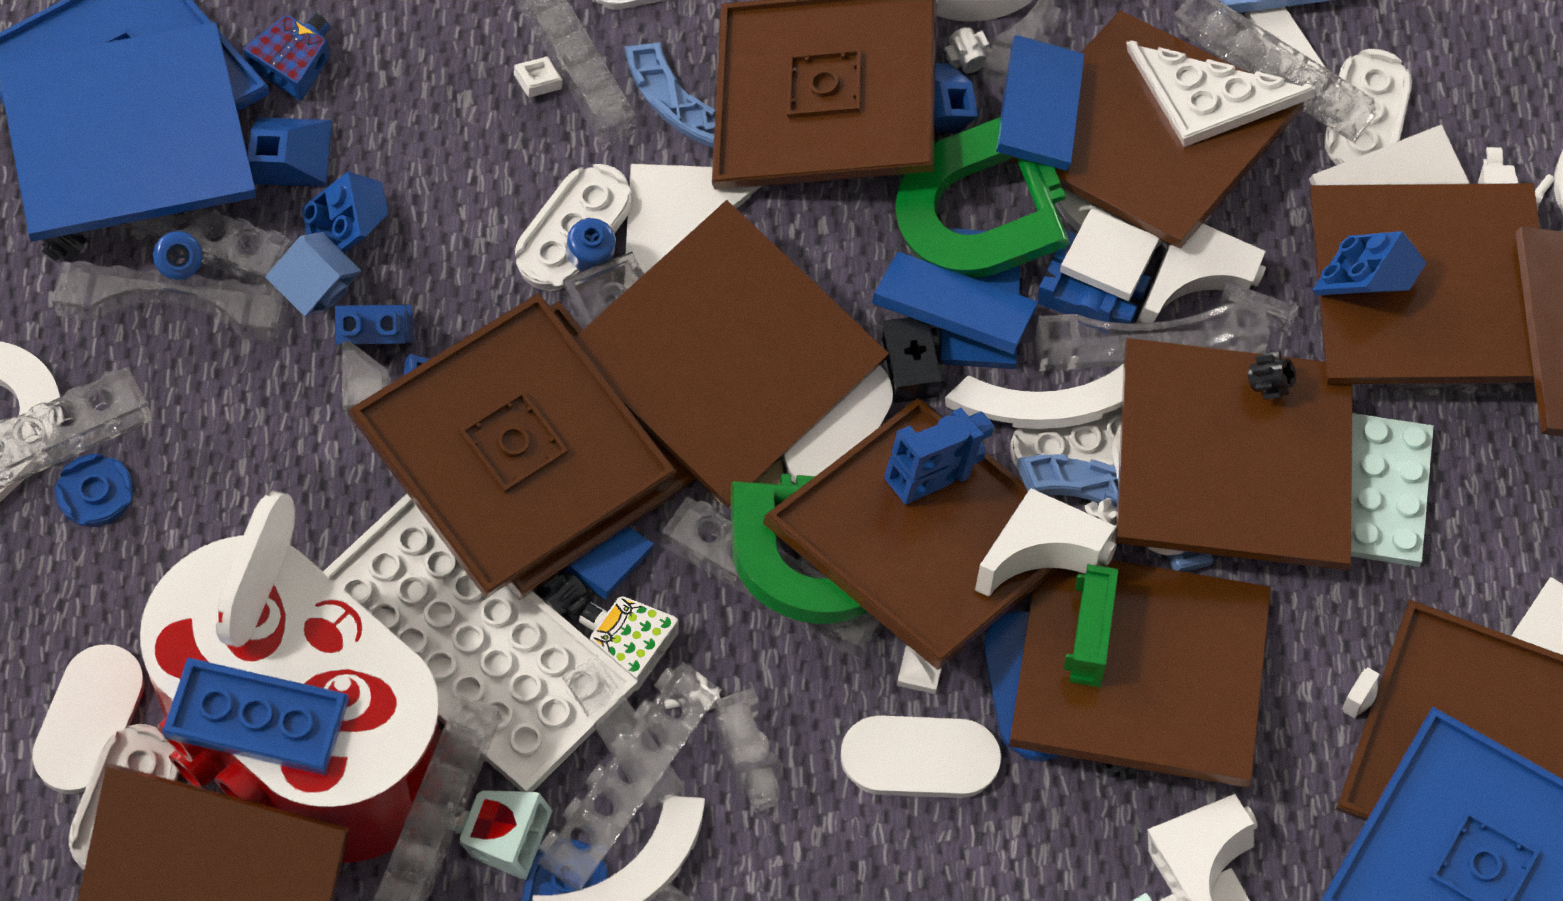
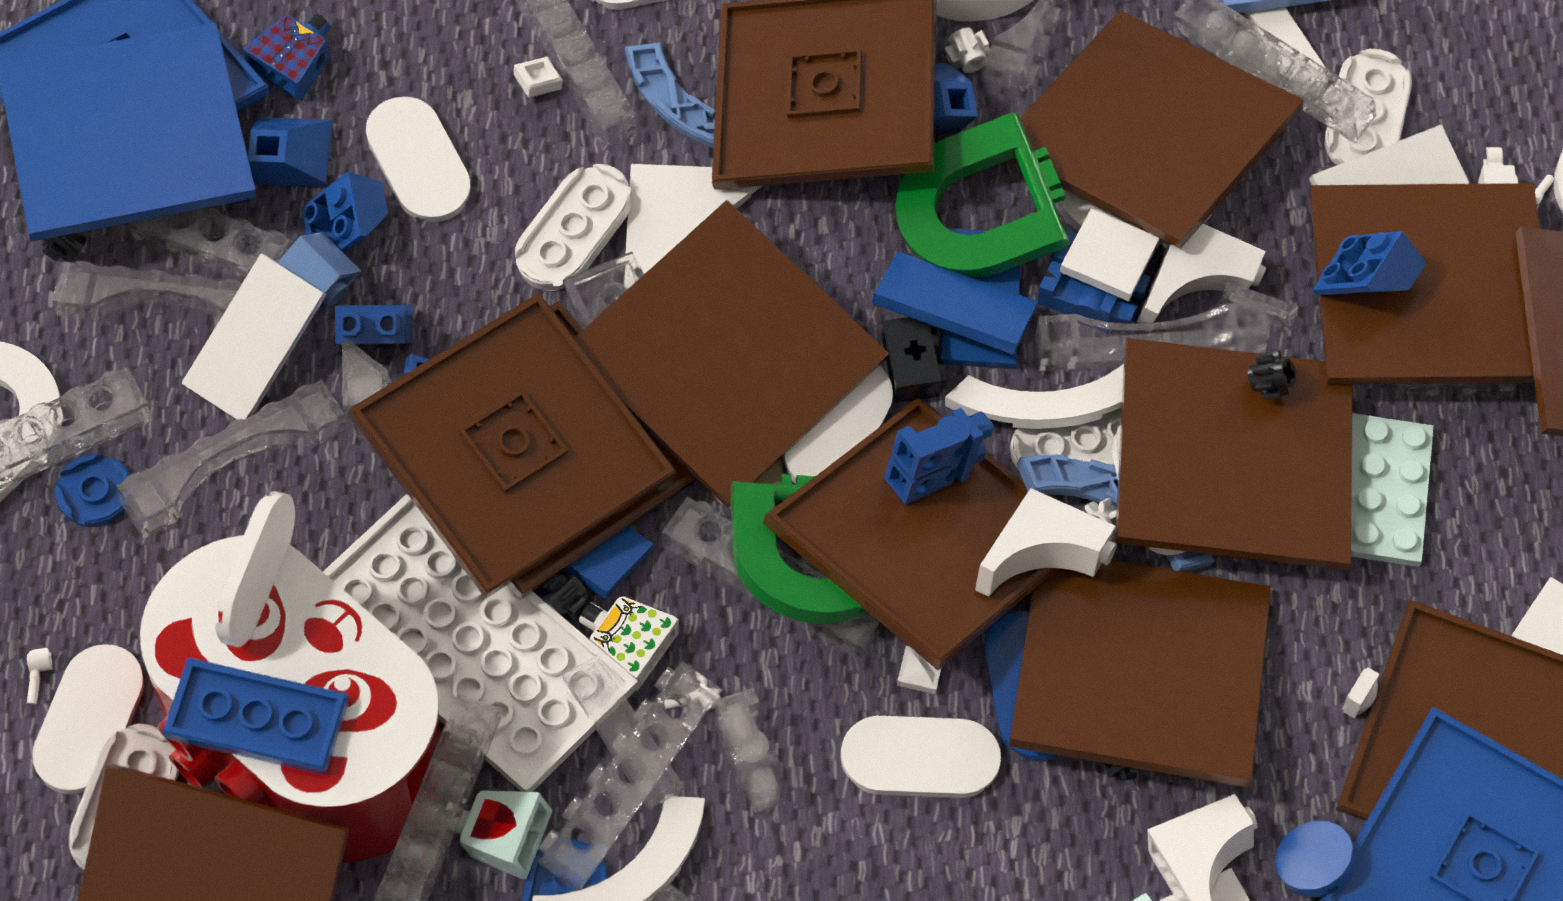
blue head [153,231,203,281] -> none
blue head [566,218,616,273] -> none
blue tile [996,35,1085,171] -> none
green container [1063,564,1118,688] -> none
white tile [1126,40,1315,147] -> none
none -> white hand [27,648,53,704]
none -> clear arch [117,380,346,539]
none -> white tile [182,253,327,424]
none -> white tile [366,97,471,222]
none -> tile [1275,821,1357,897]

